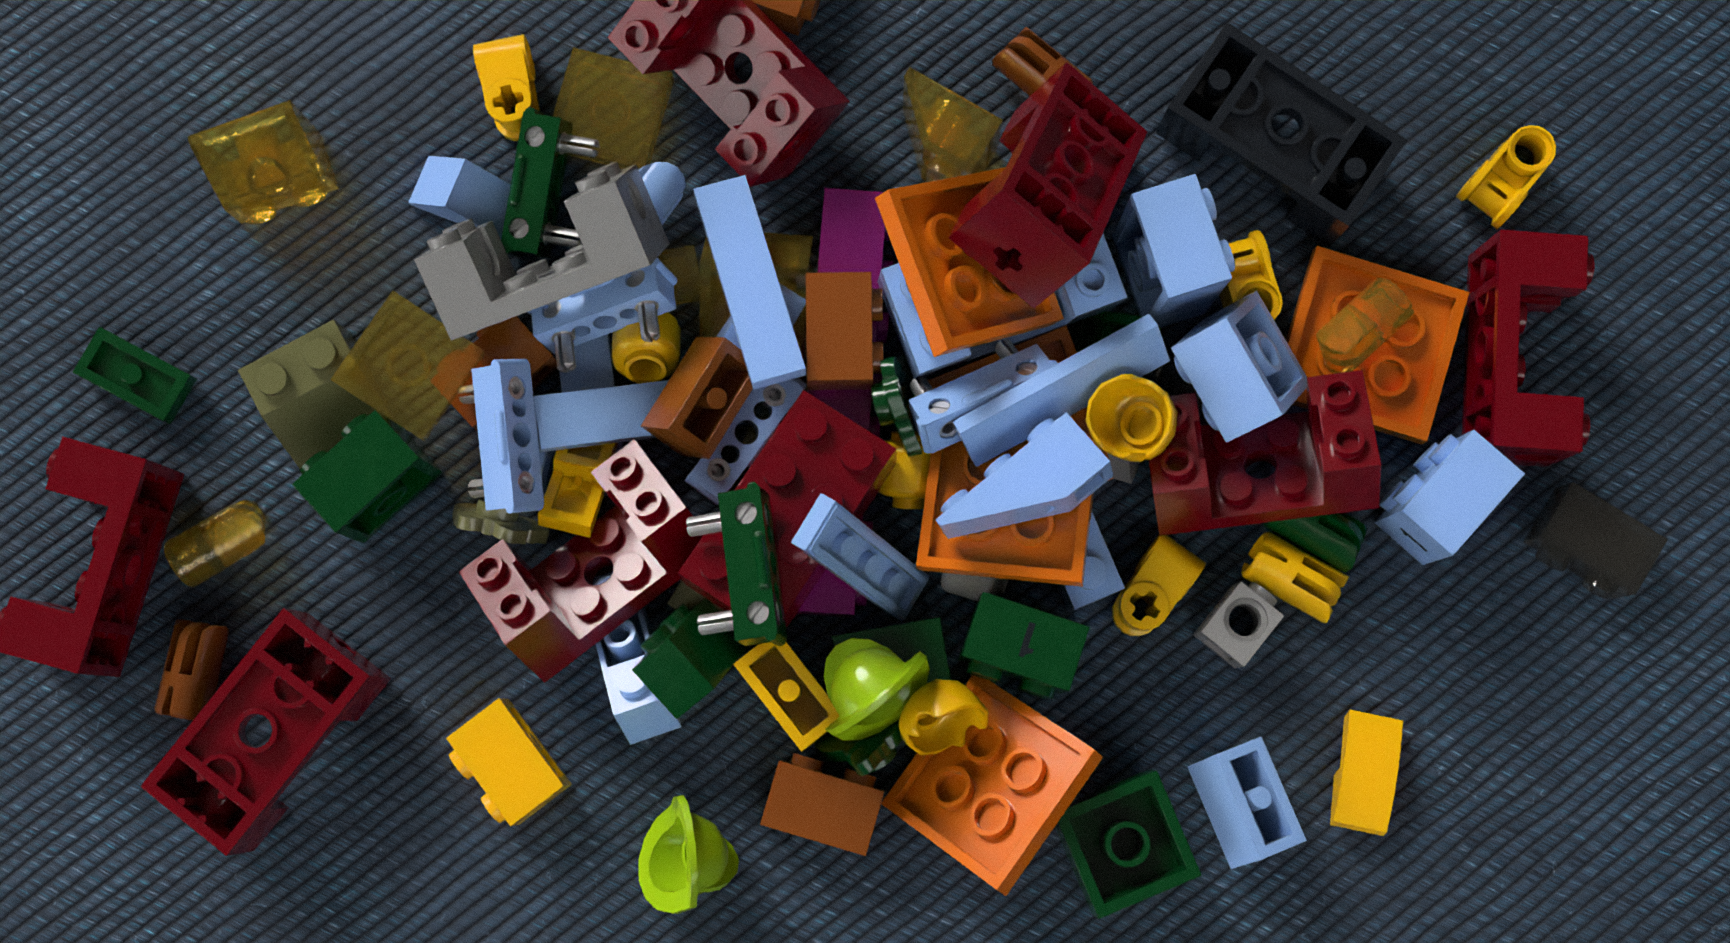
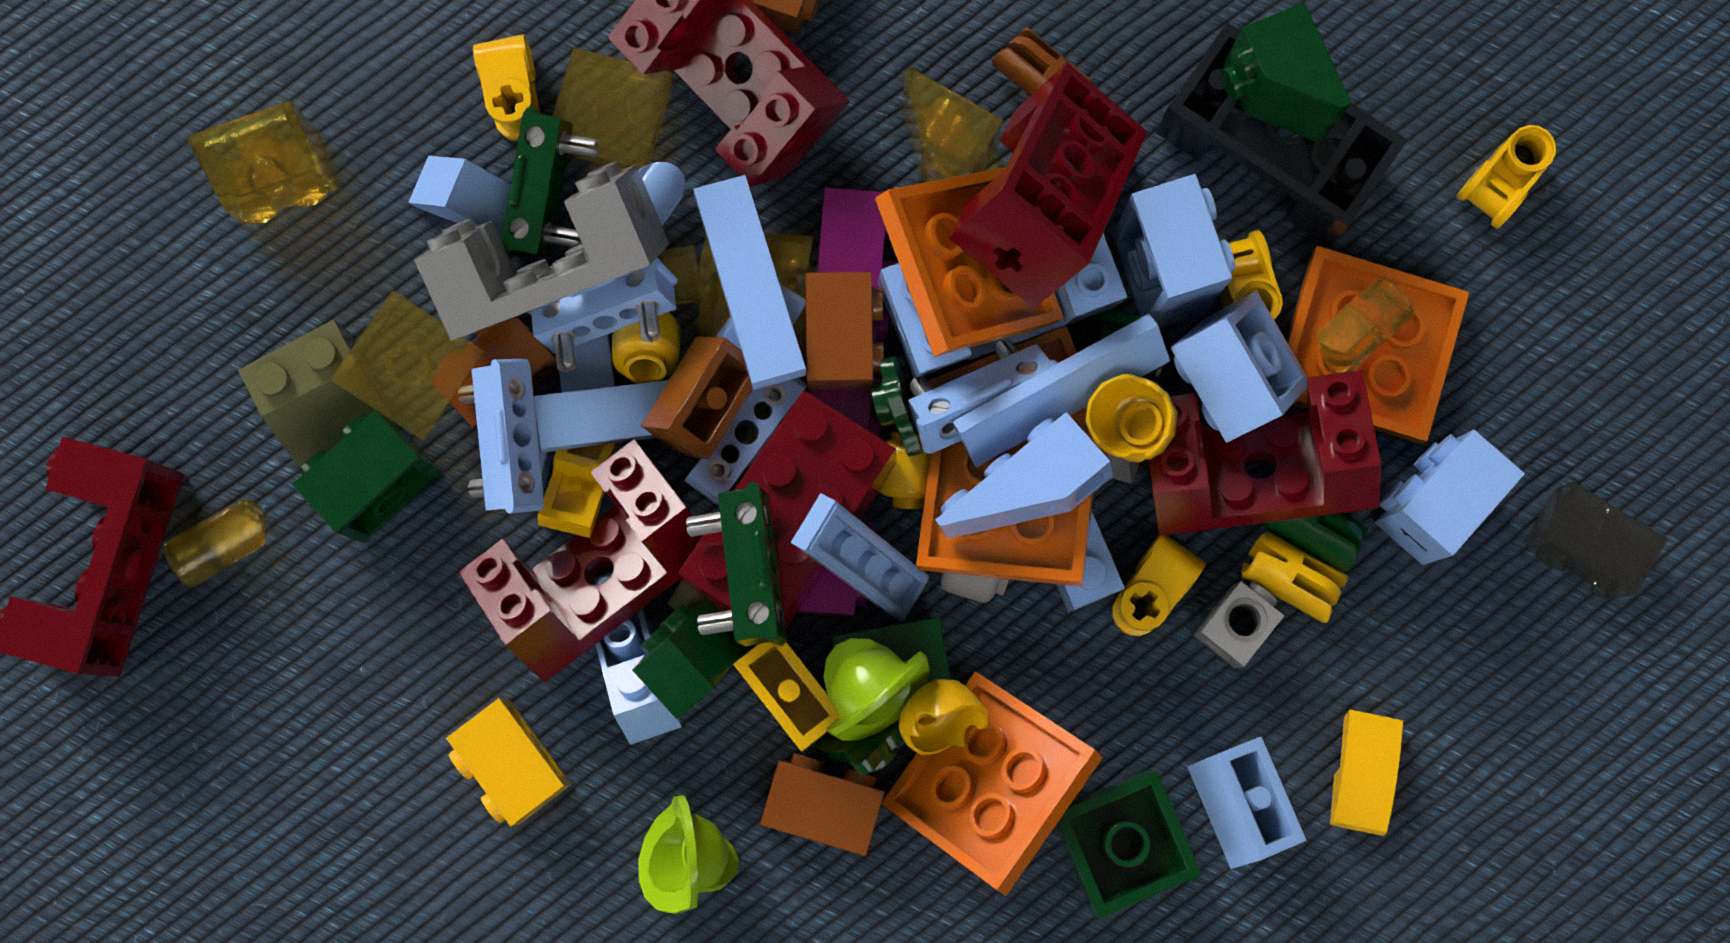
dark green plate [73,327,197,424] -> none
dark red plate [140,608,391,856] -> none
dark orange arm [154,619,230,721] -> none
olive animal [452,497,550,545] -> none
dark green brick [958,592,1090,700] -> none
dark red plate [1462,230,1595,467] -> none
none -> dark green slope [1221,2,1352,141]

